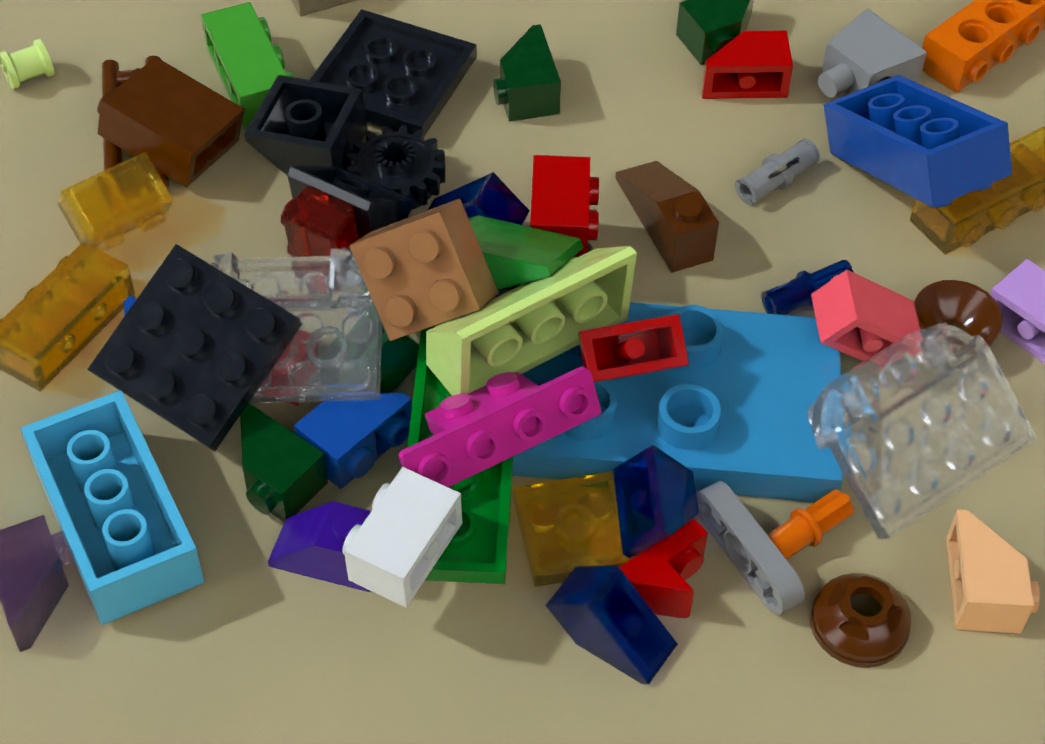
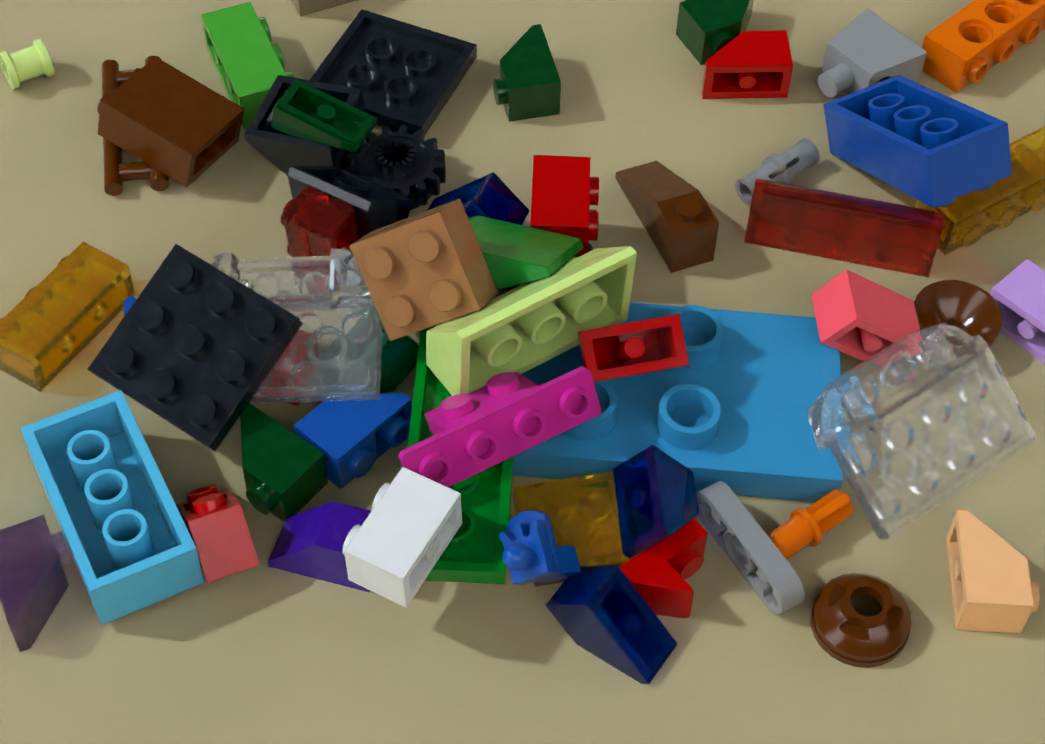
clear yellow brick [58,152,173,253] -> none
clear blue axle [761,260,854,315] -> none
none -> red slope [176,485,260,583]
none -> dark green slope [271,79,378,153]
none -> blue piece [499,510,581,585]
none -> clear red brick [744,178,945,277]

